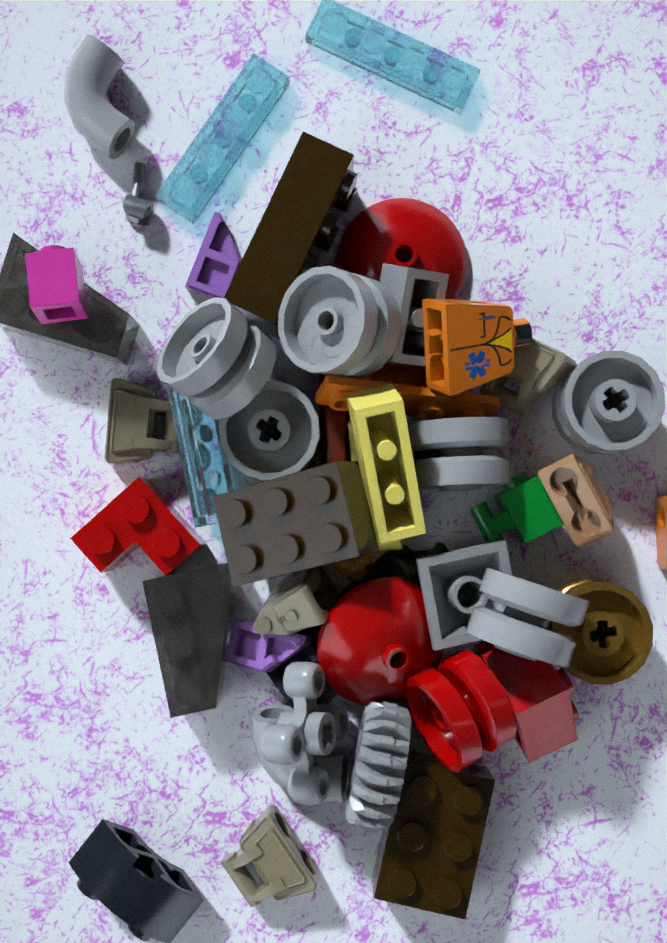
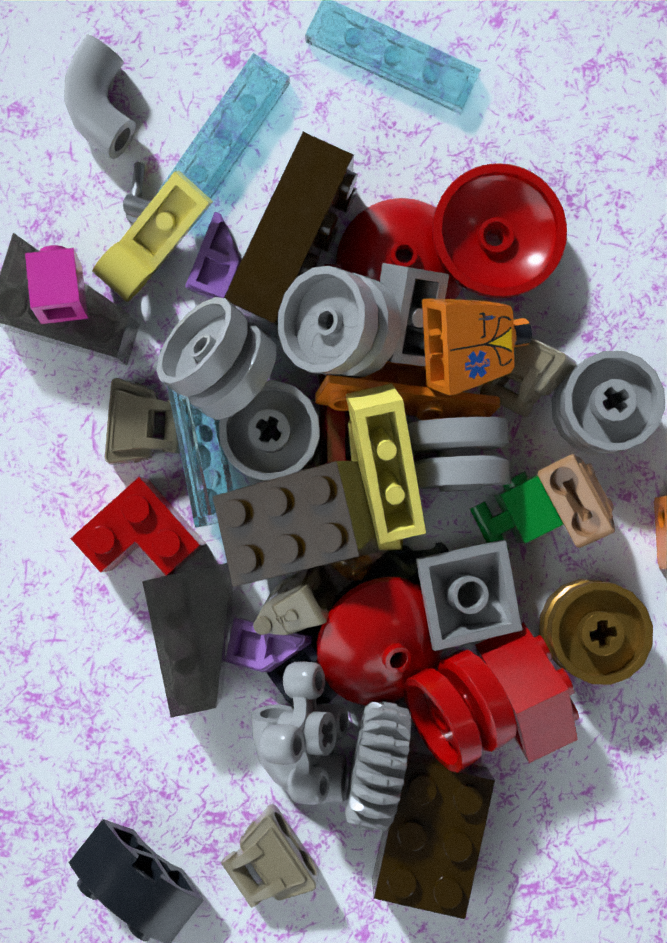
light grey wheel [466,567,590,667] -> none
none -> light yellow plate [92,171,213,302]
none -> red dish [432,163,567,298]

